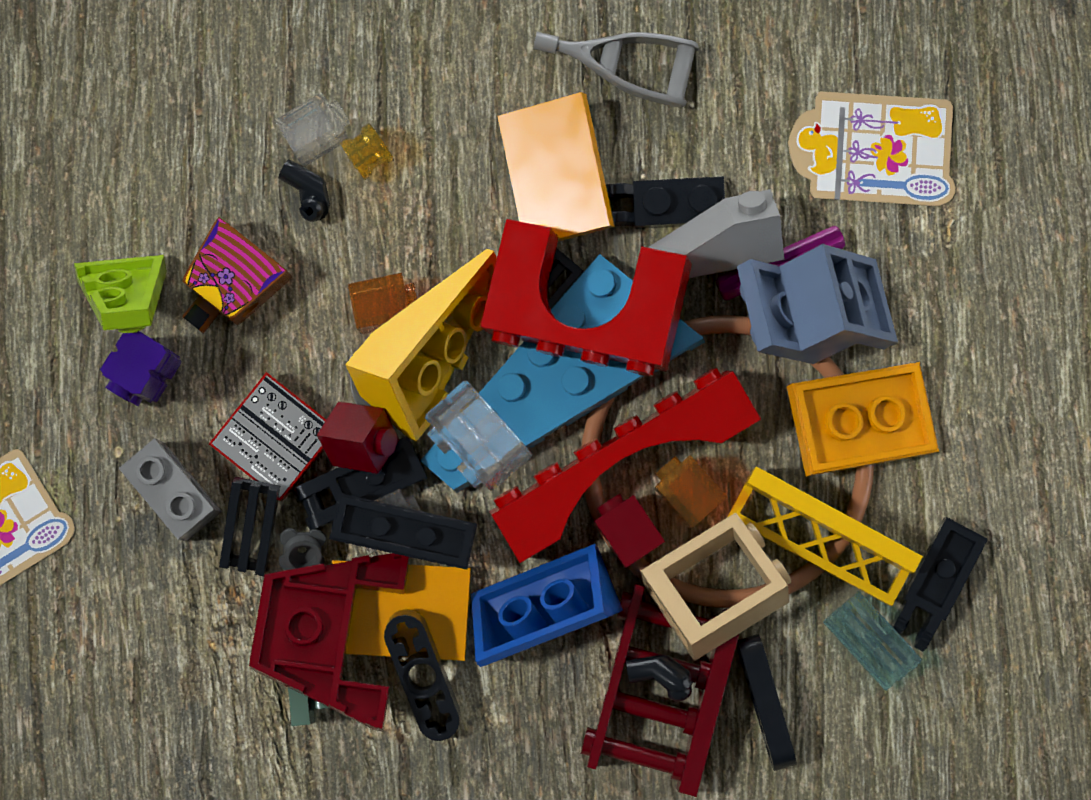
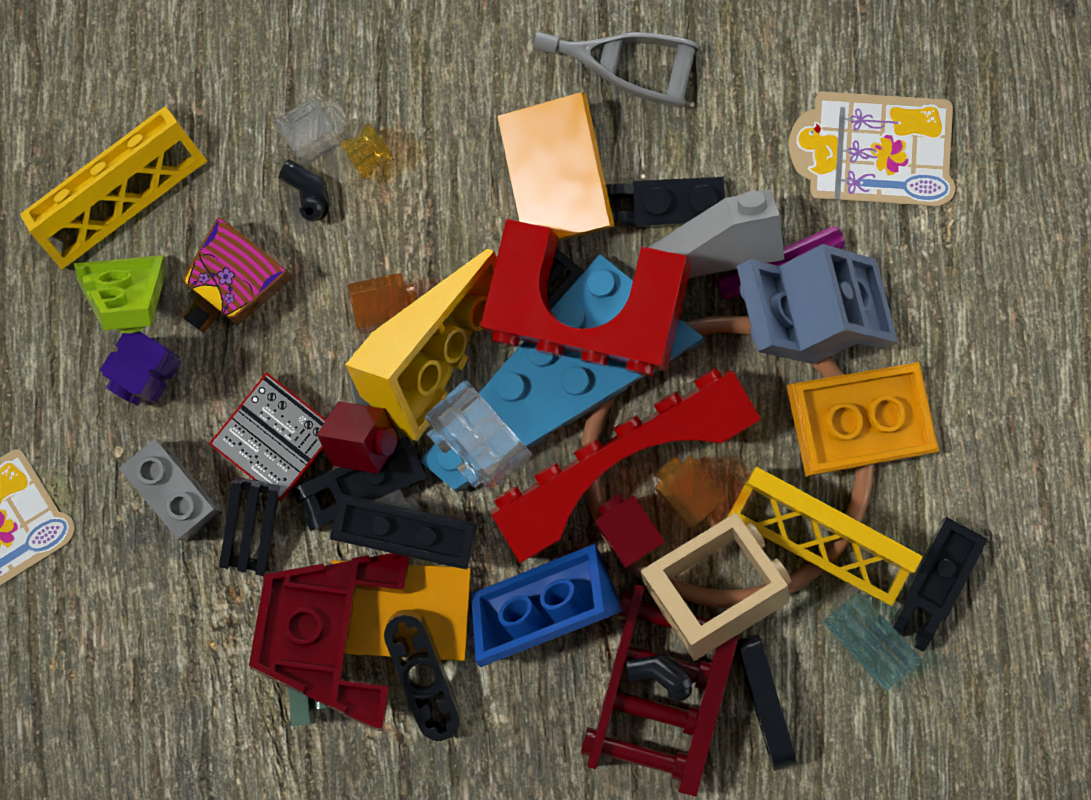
dark grey plate [279,528,326,570] -> none
none -> yellow fence [20,106,207,270]

